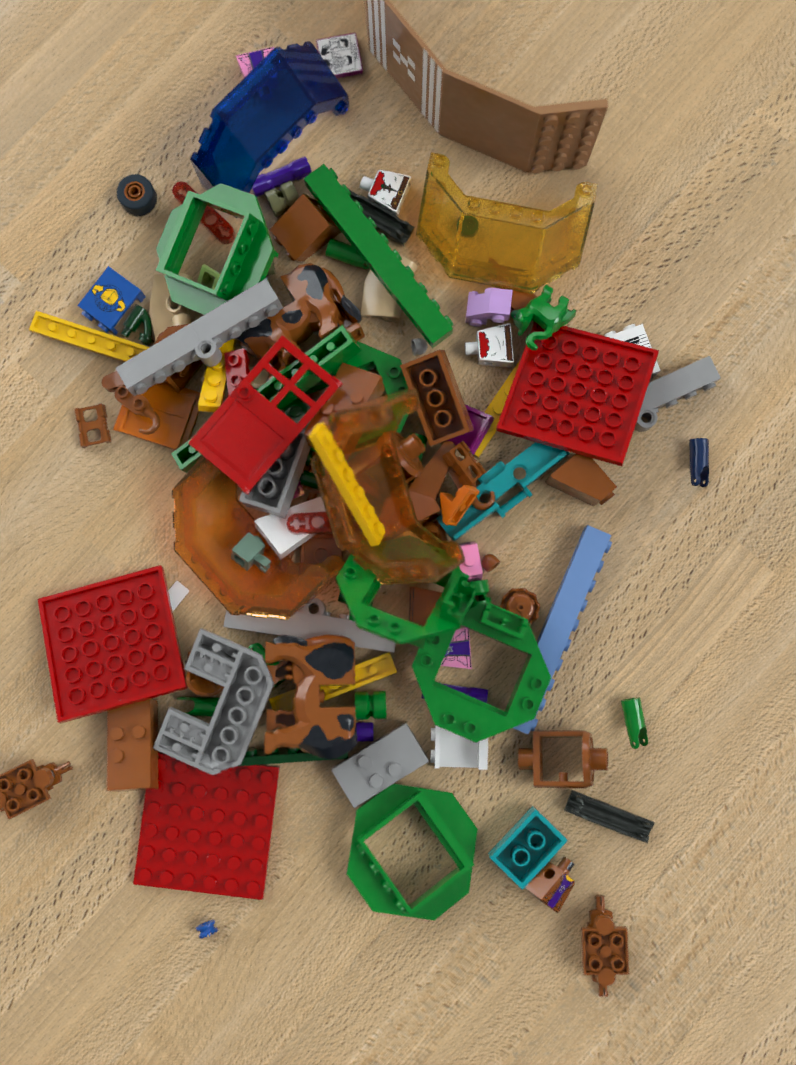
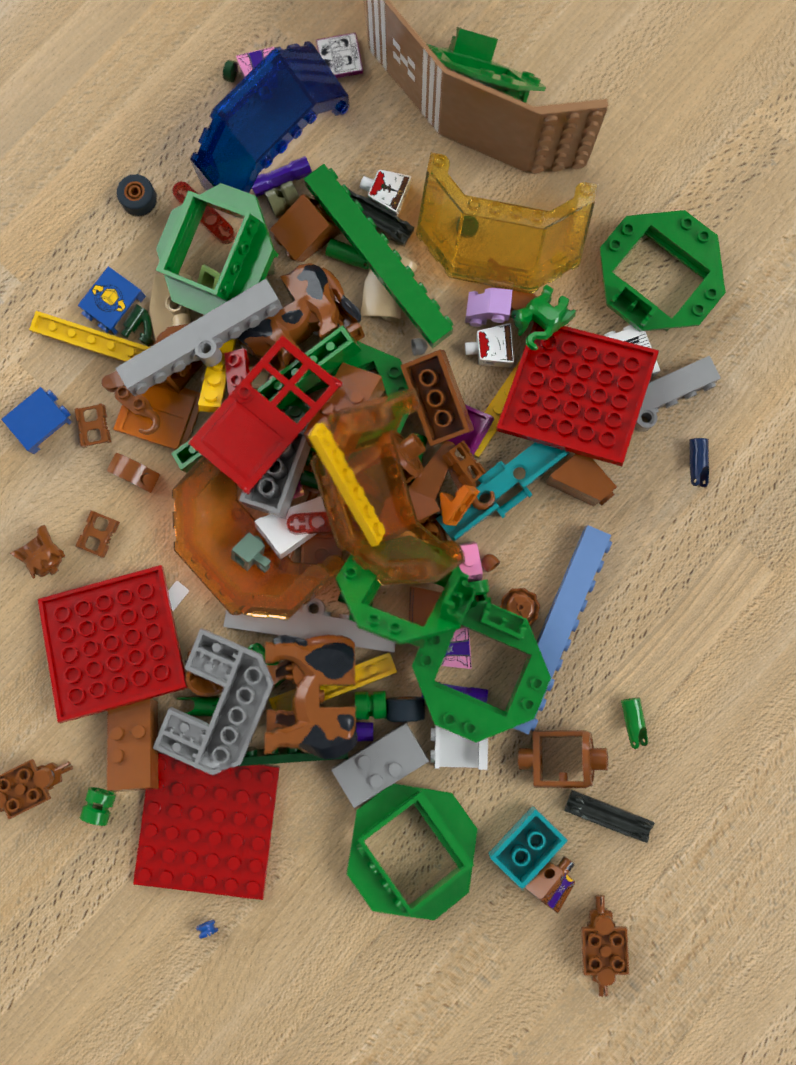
none -> blue panel [1,387,72,454]
none -> dark orange hat [10,525,65,579]
none -> dark orange piece [76,510,120,558]
none -> green wheel [79,787,116,826]
none -> dark orange brick [107,452,161,493]
none -> dark green tile [223,60,238,83]
none -> black wheel [386,696,425,722]
none -> green hinge [426,27,546,103]
none -> green hinge [599,210,726,332]

